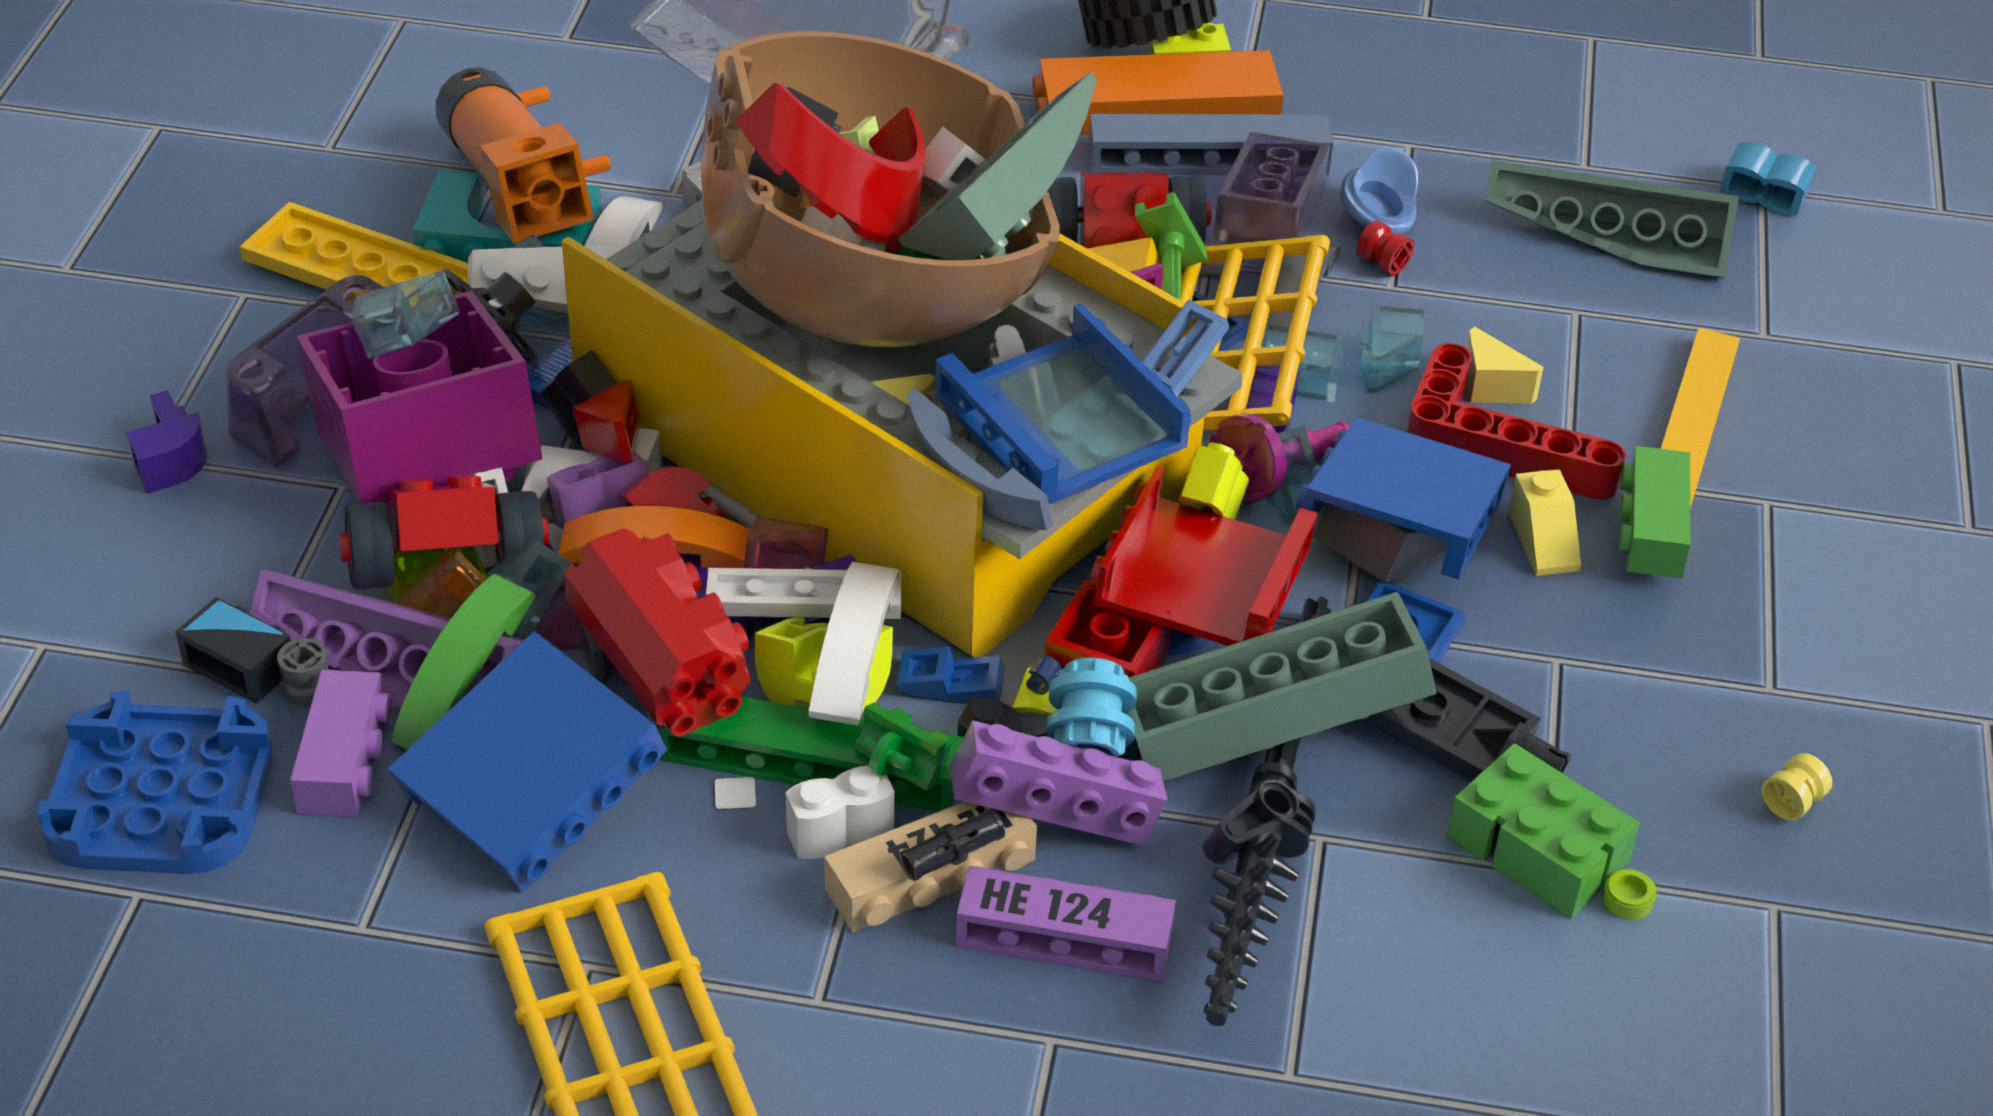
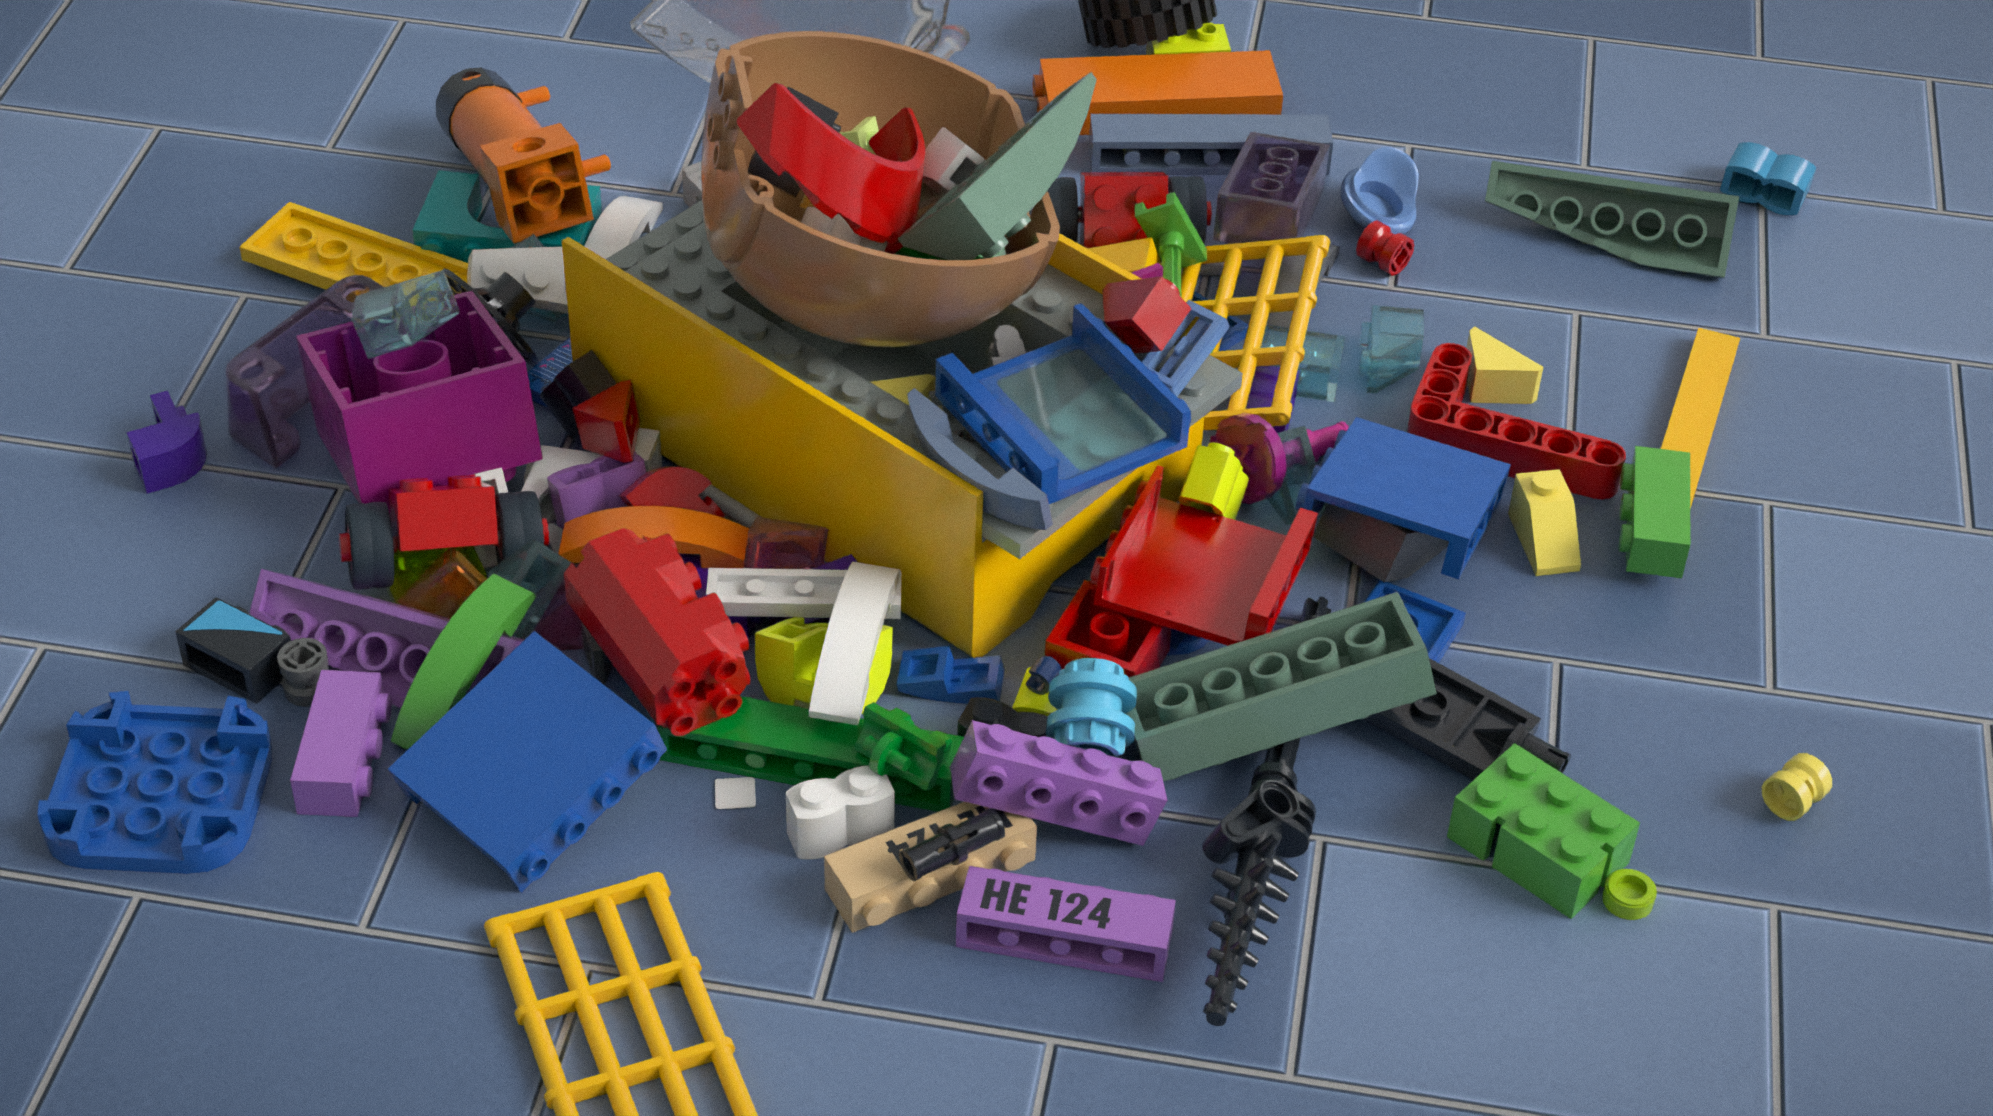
none -> red slope [1102,276,1192,354]

